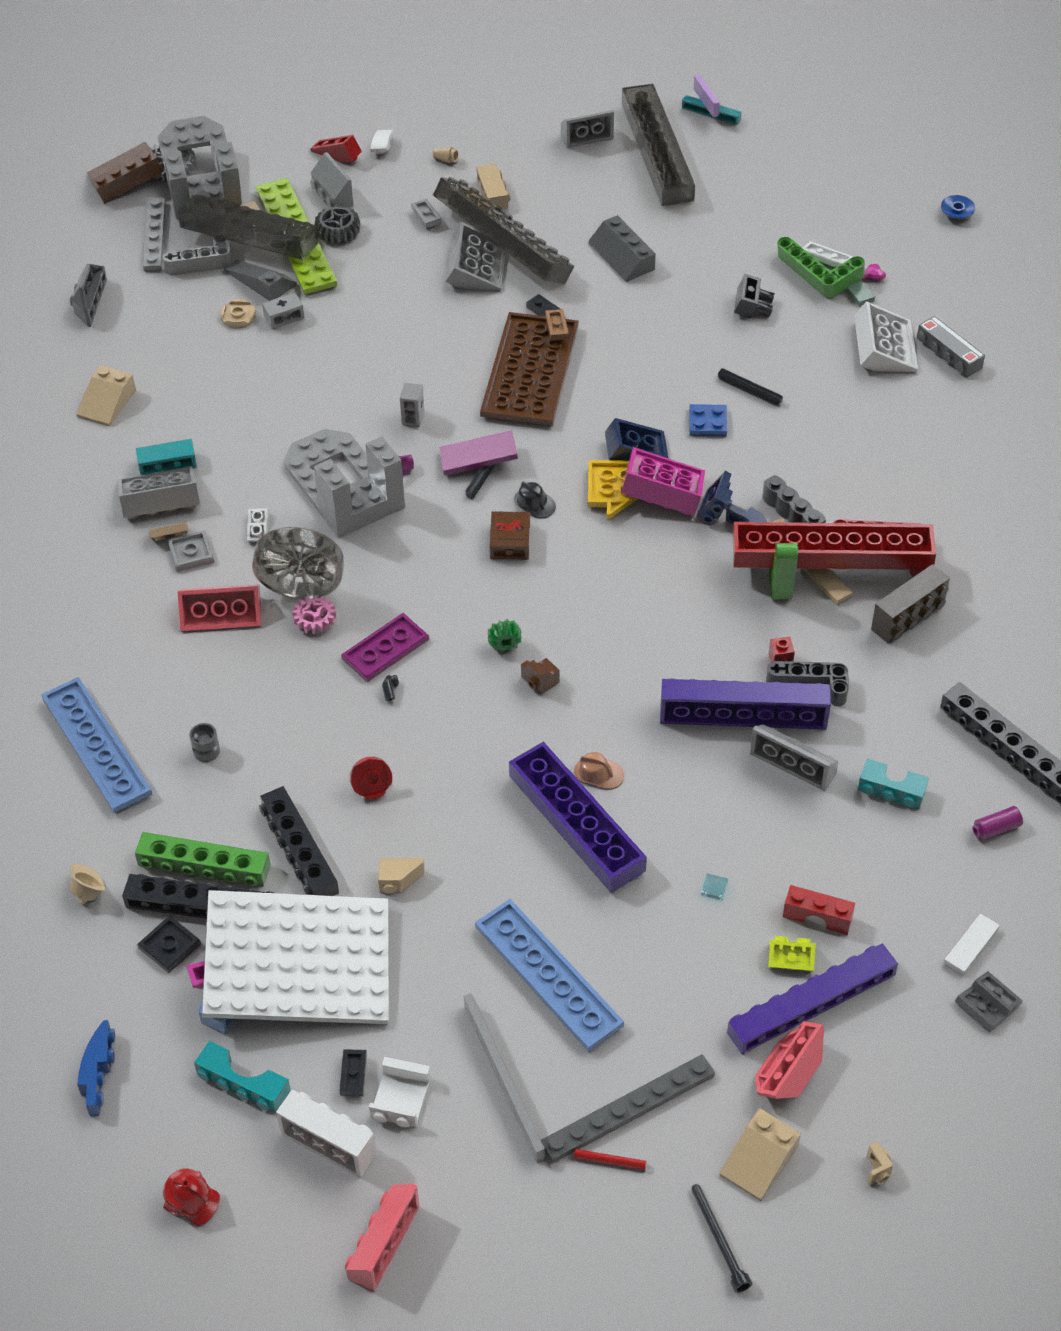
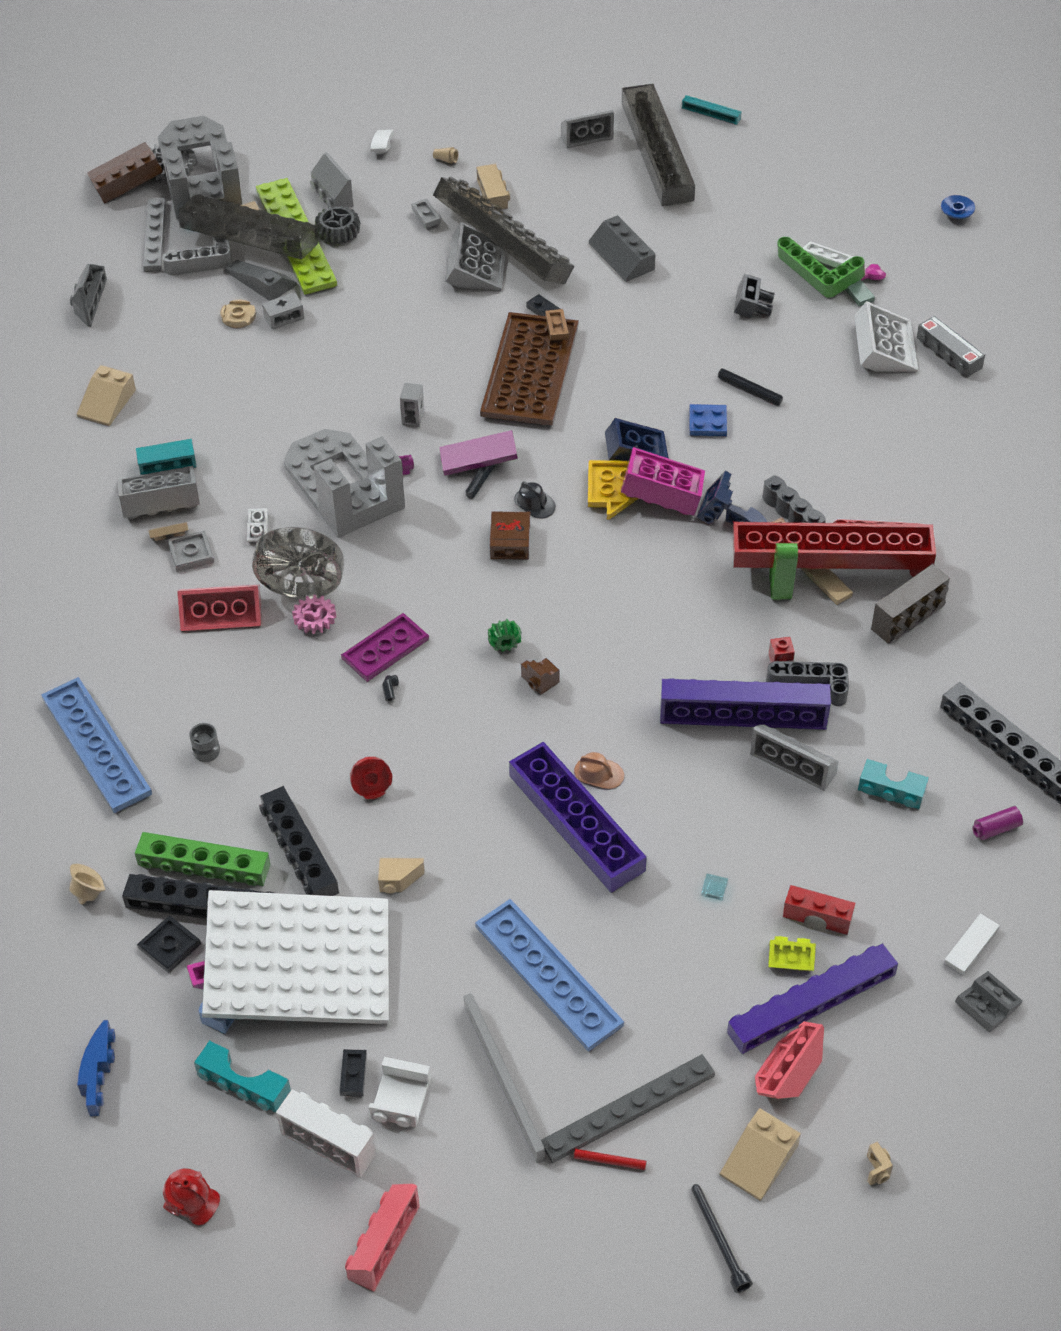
red slope [310,135,362,163] -> none
lavender tile [693,74,720,117] -> none

